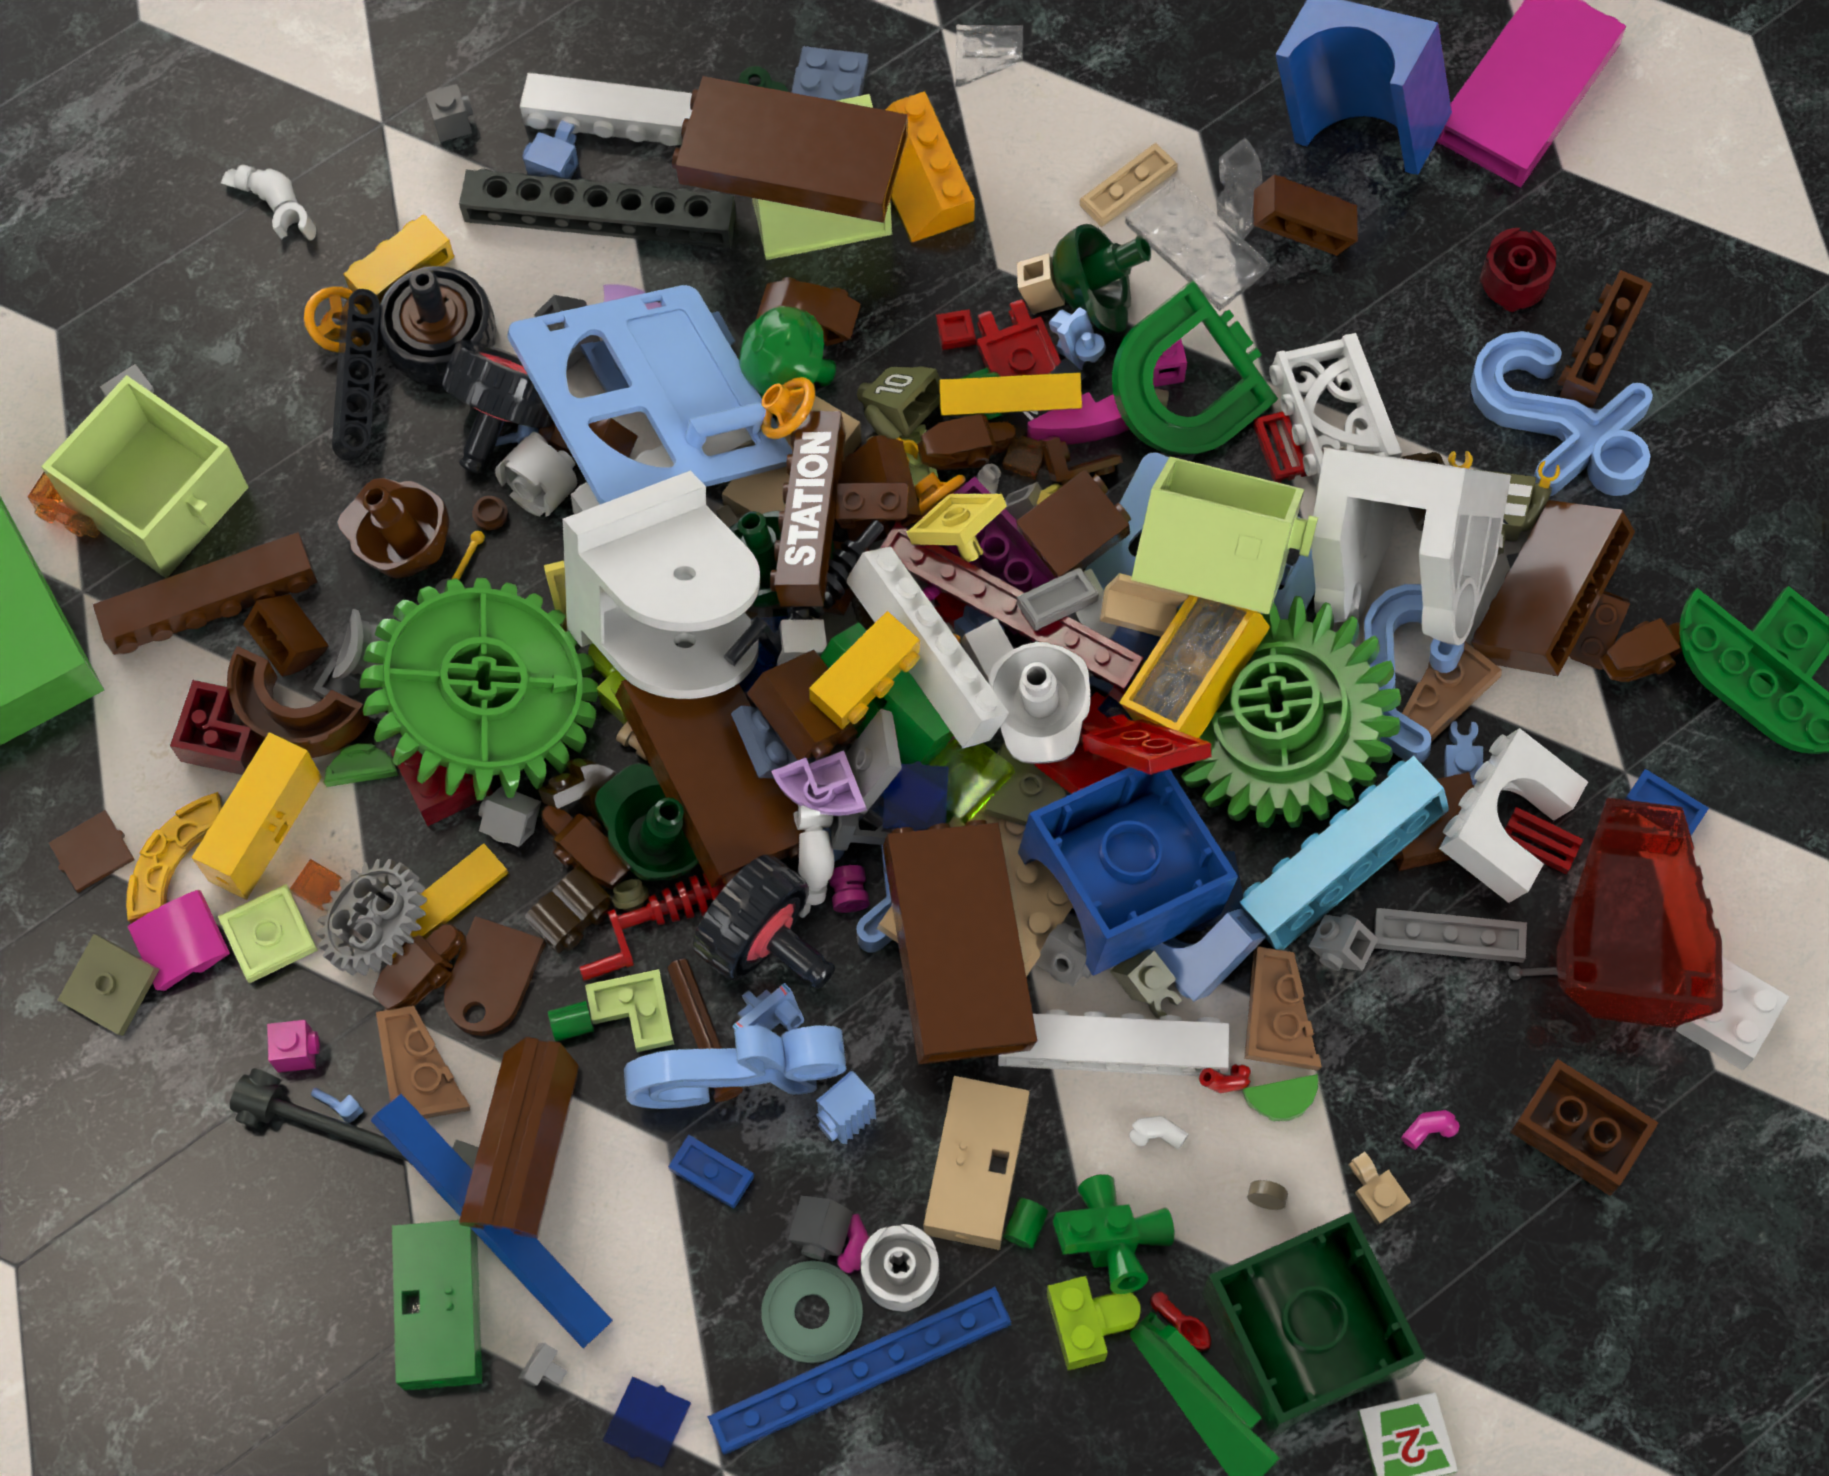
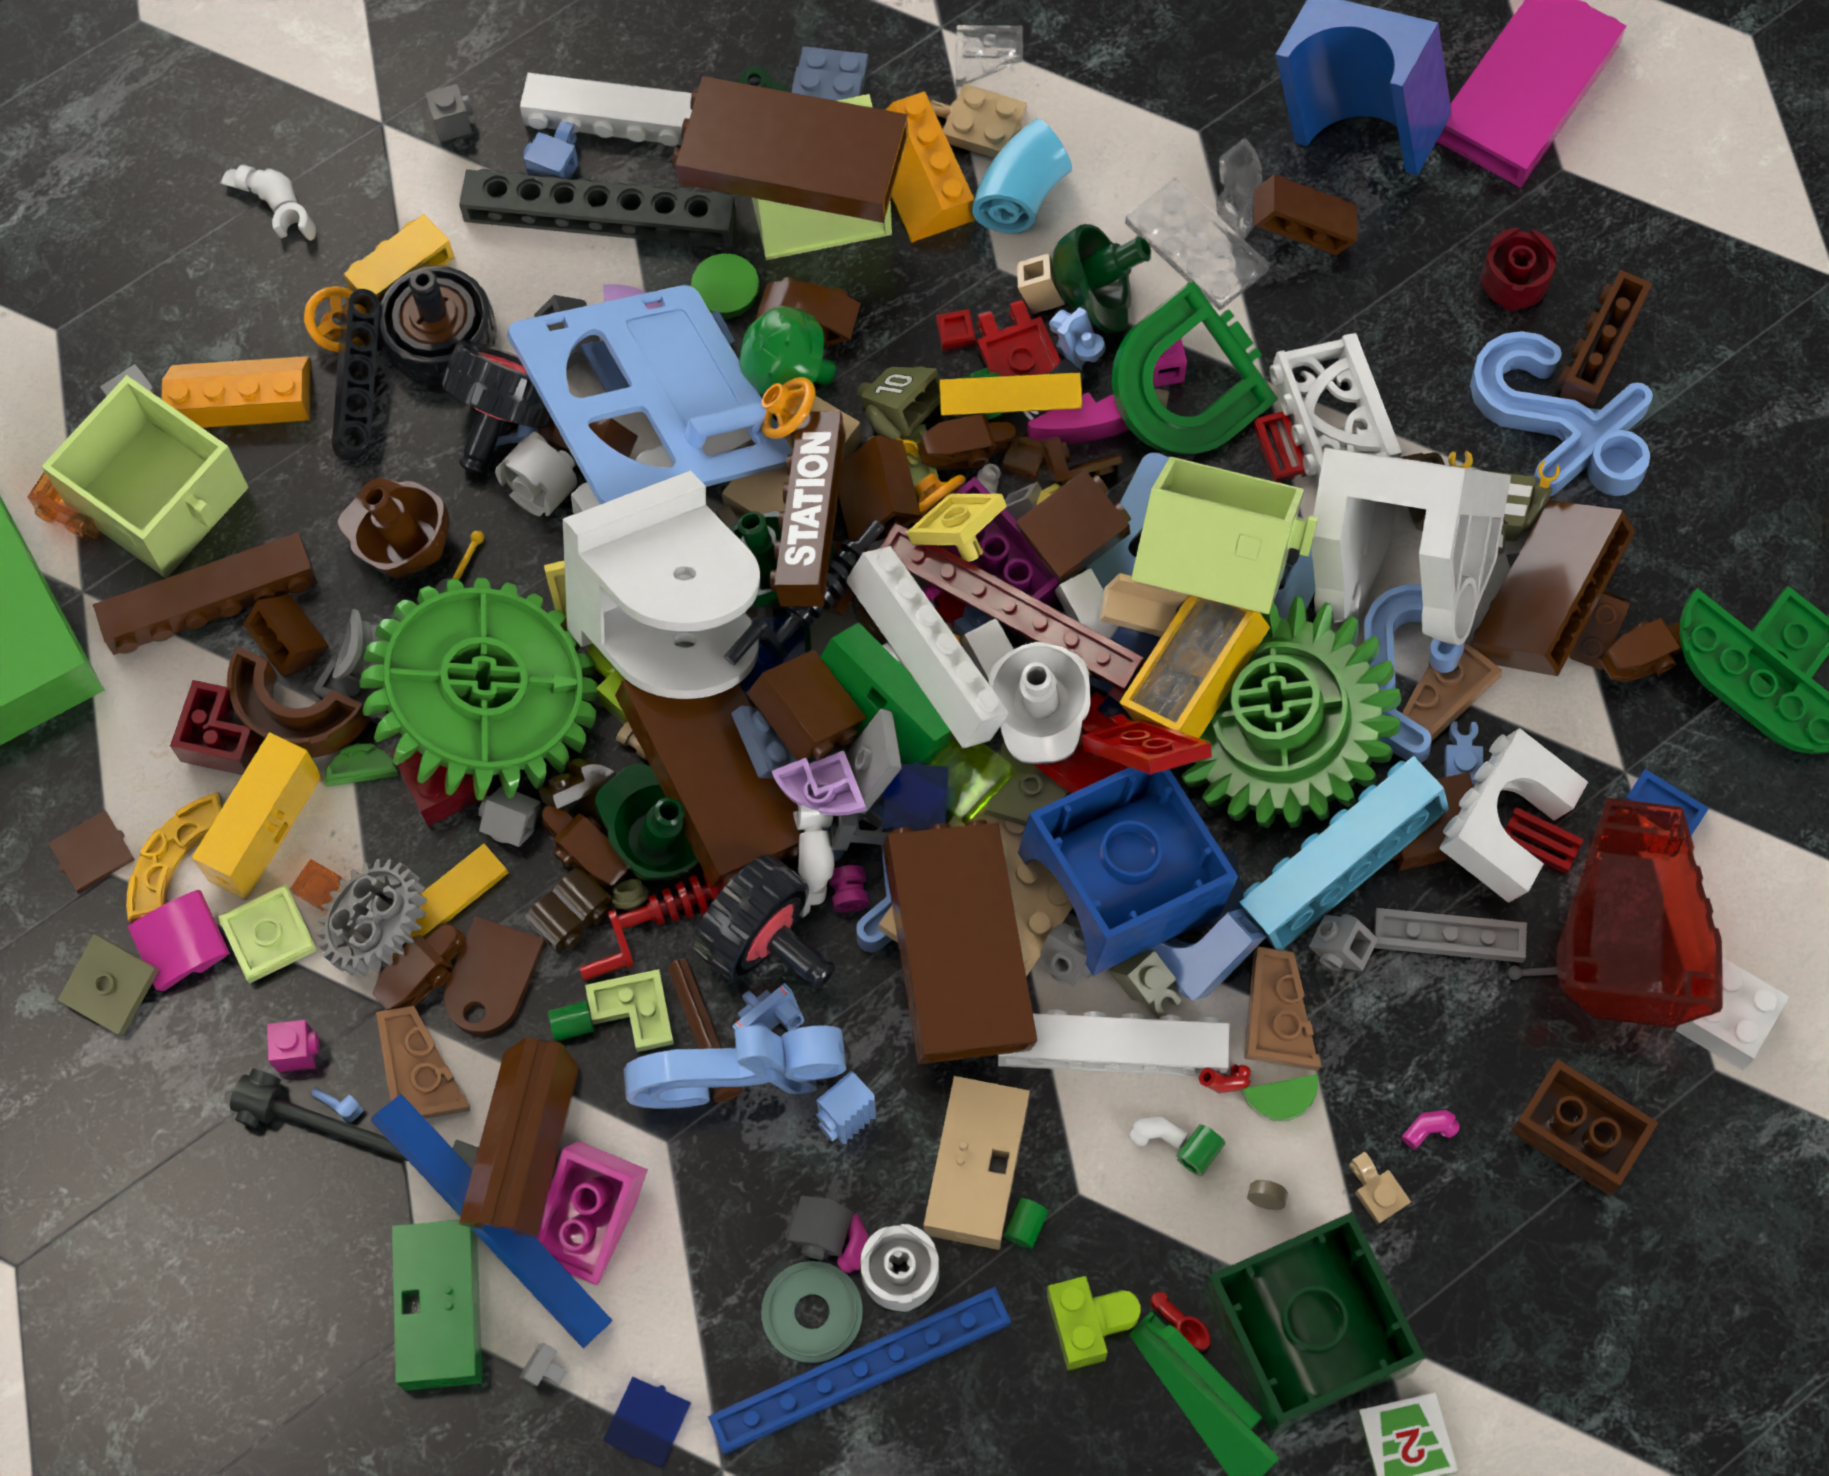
reddish brown plate [472,496,508,530] -> none
blue plate [668,1135,754,1209] -> none
white panel [777,620,827,665] -> none
yellow brick [809,611,920,729] -> none
reddish brown bracket [835,483,909,529] -> none
light grey tile [1016,567,1099,631] -> none
green brick [1053,1174,1174,1294] -> none
tan tile [1079,143,1178,227] -> none
none -> light orange slope [162,356,311,428]
none -> dark pink slope [536,1141,648,1285]
none -> bright green tile [691,253,760,319]
none -> tan plate [931,84,1027,158]
none -> medium azure brick [972,118,1072,234]
none -> green piece [1176,1124,1226,1176]

